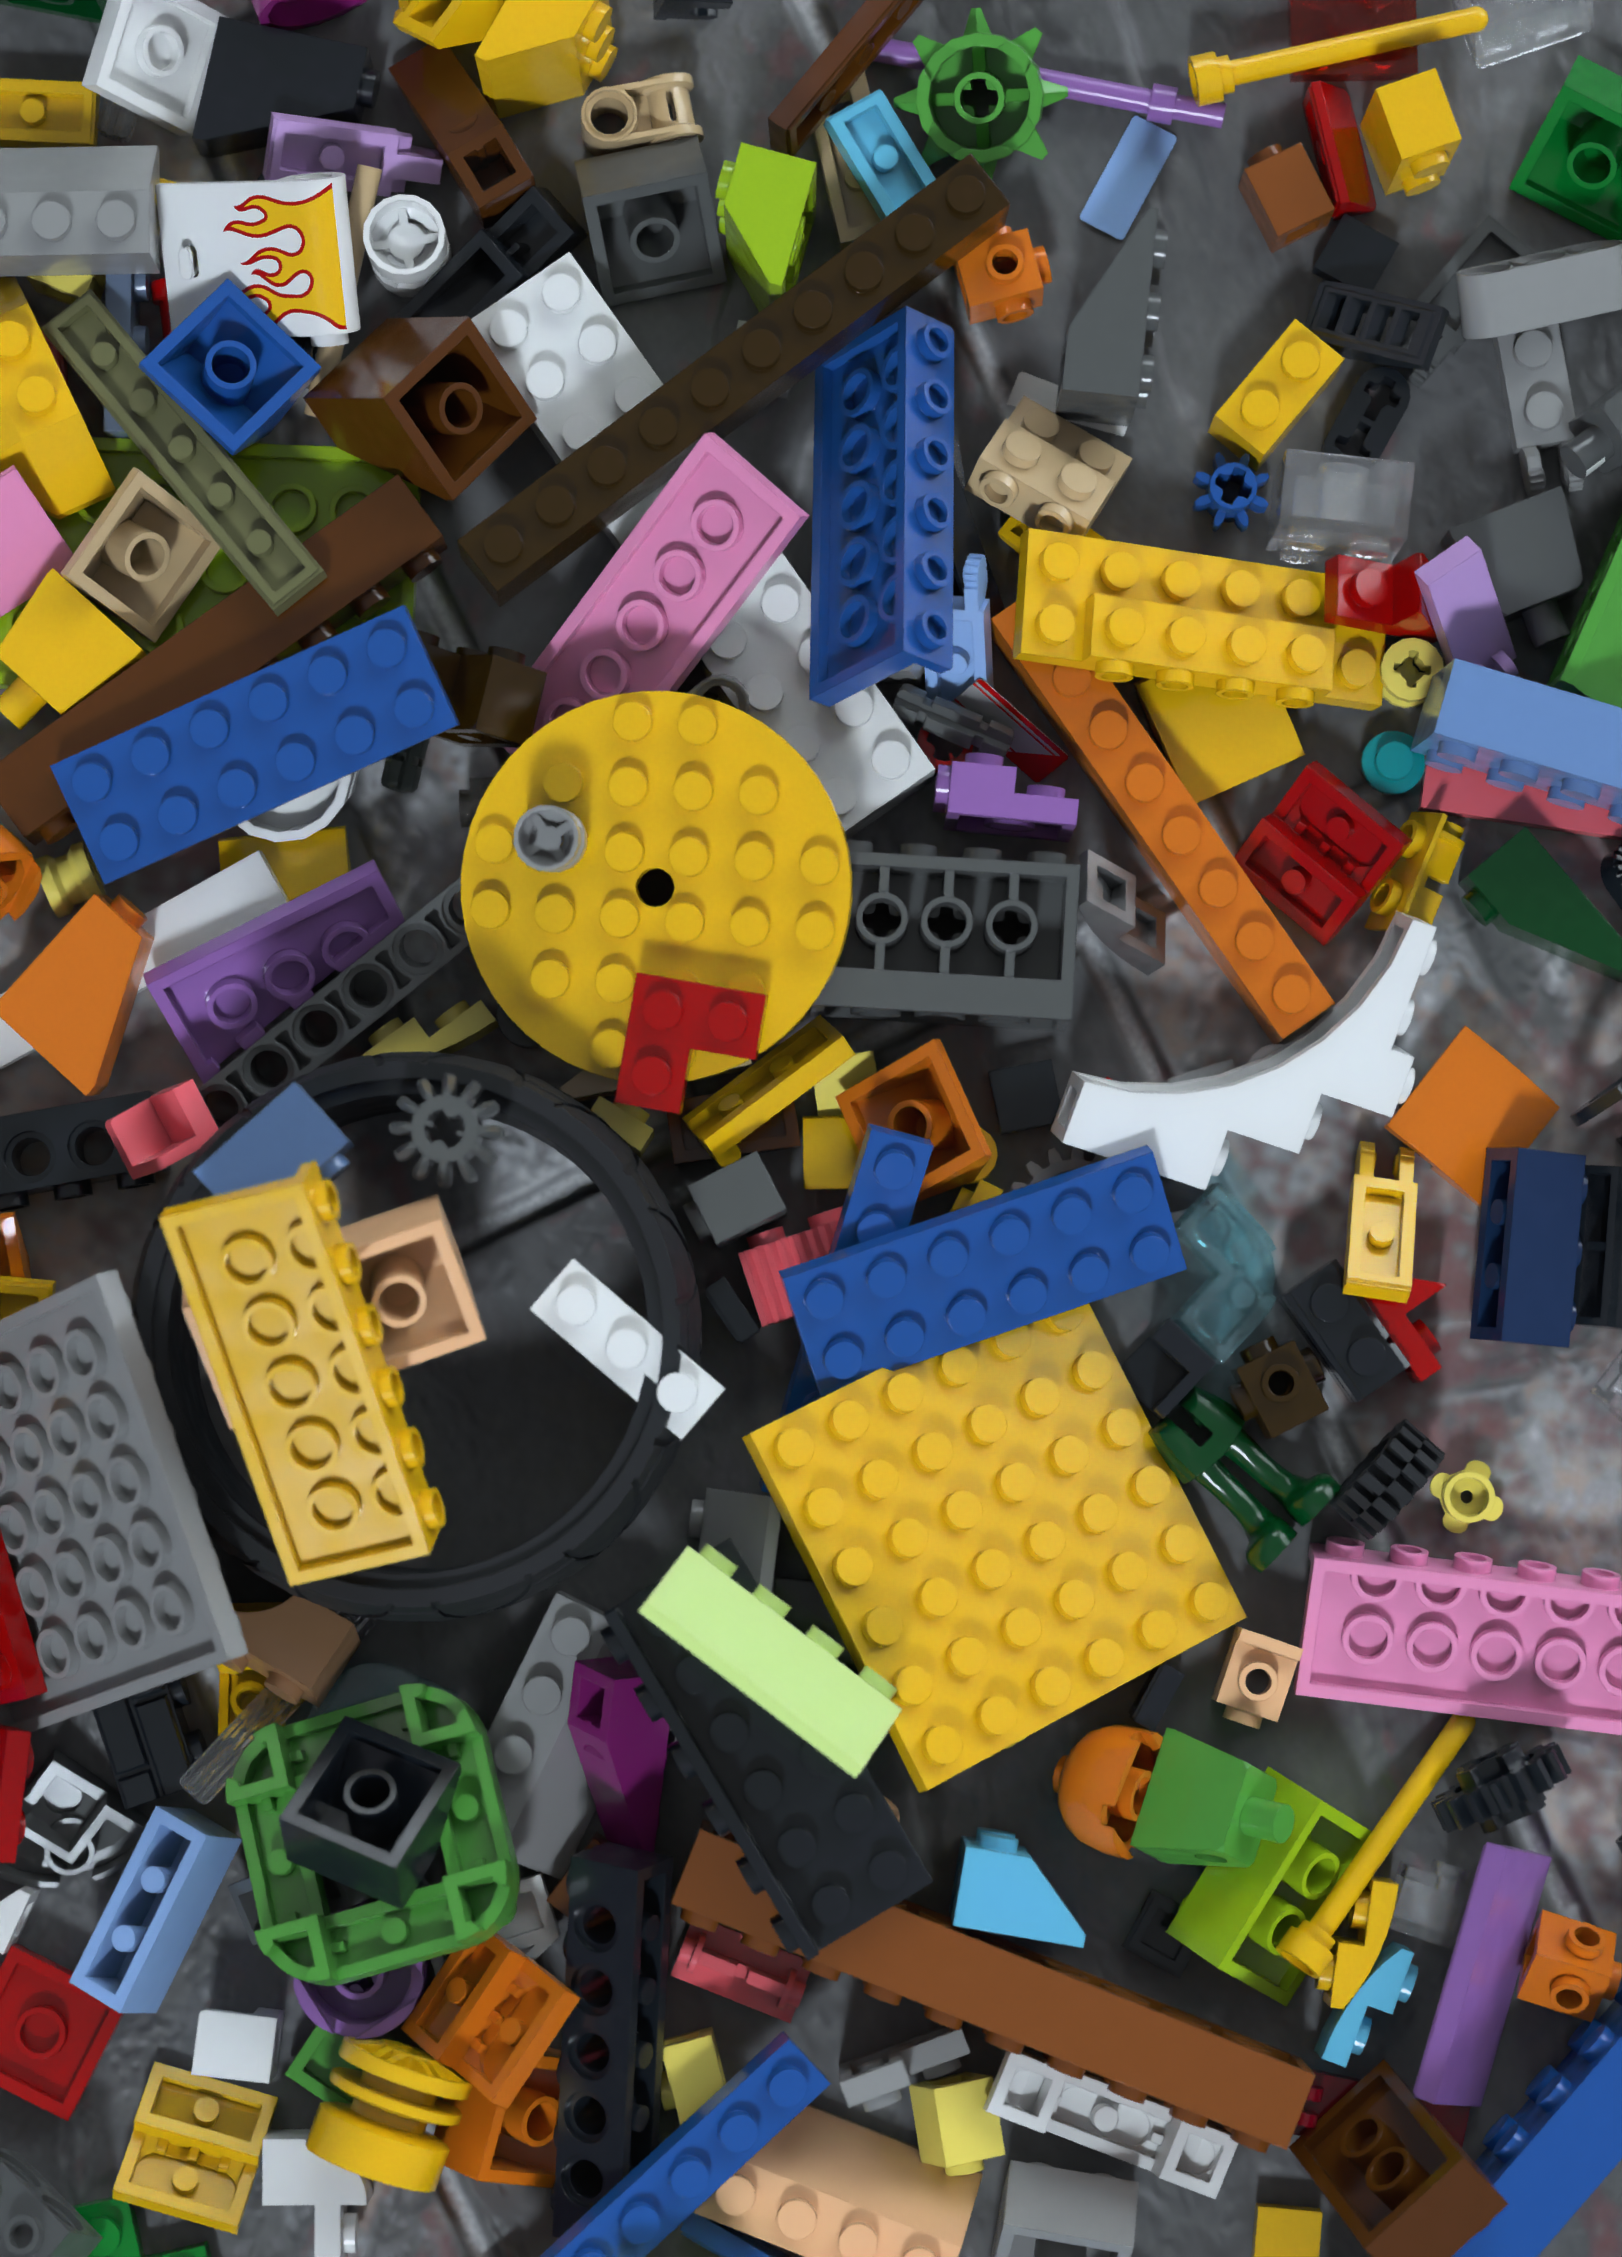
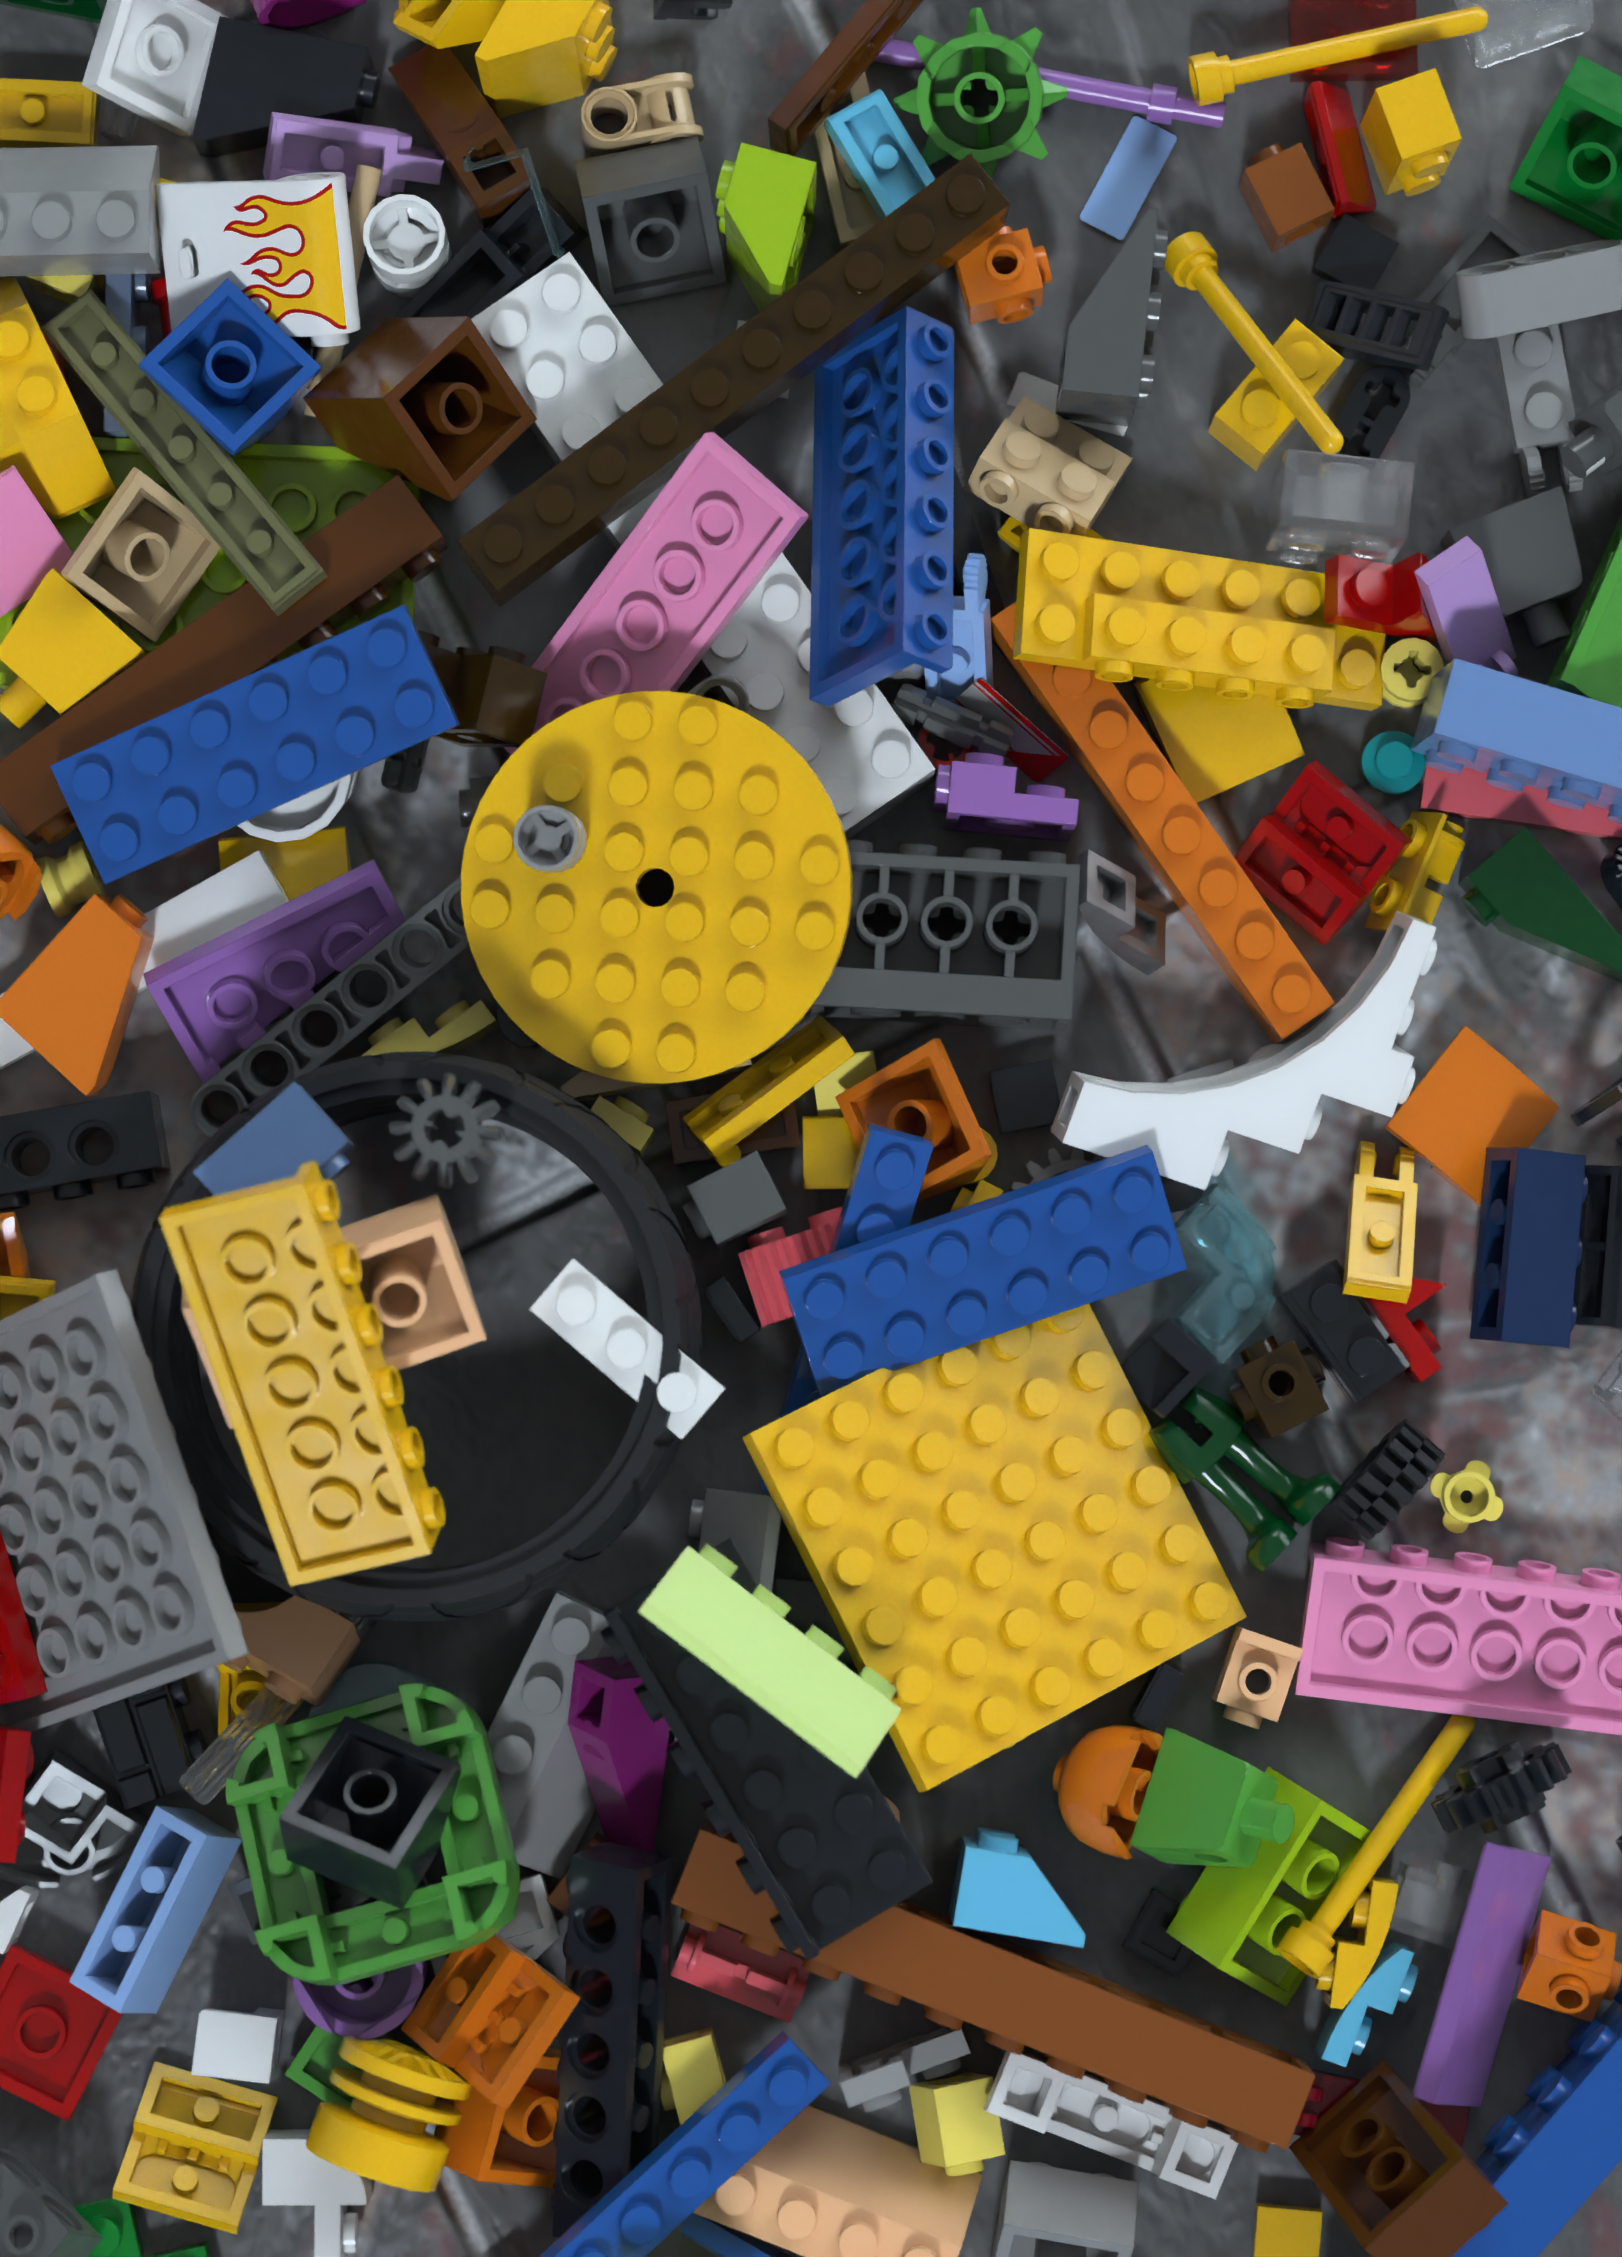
coral panel [105,1079,218,1180] -> none
red plate [615,972,769,1114] -> none
blue gear [1192,452,1269,533] -> none
none -> clear light blue piece [463,147,566,258]
none -> yellow piece [1164,232,1344,455]

